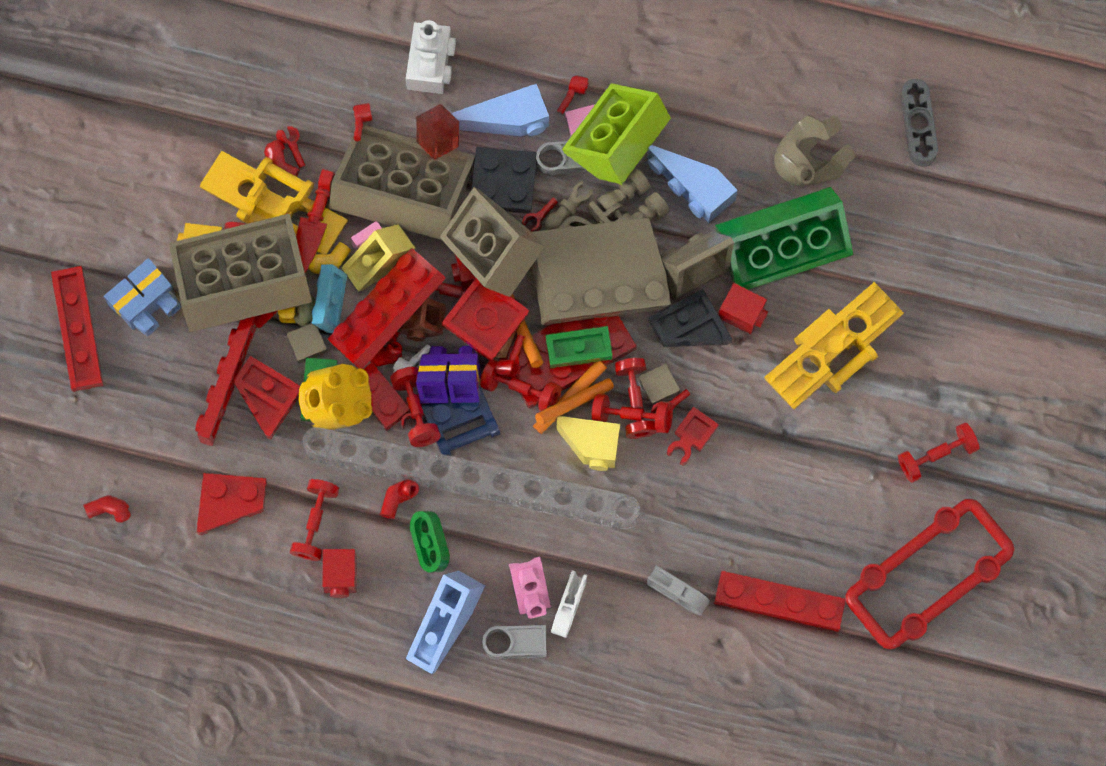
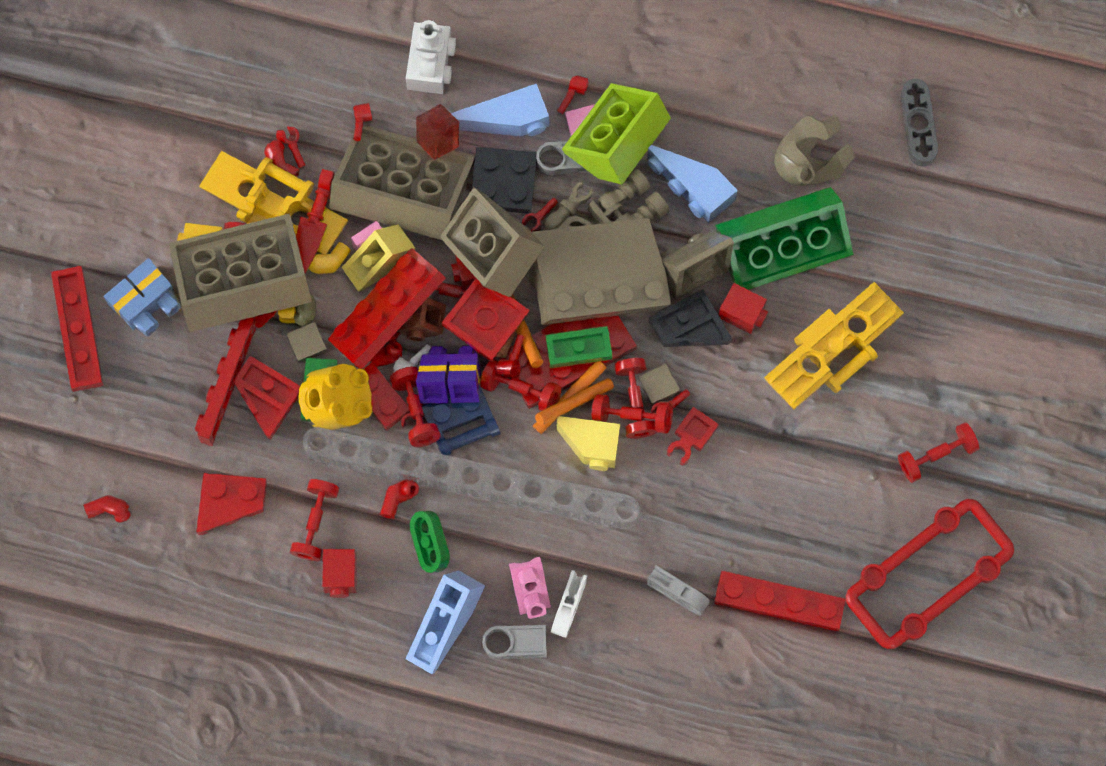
medium azure plate [312,264,347,333] -> none

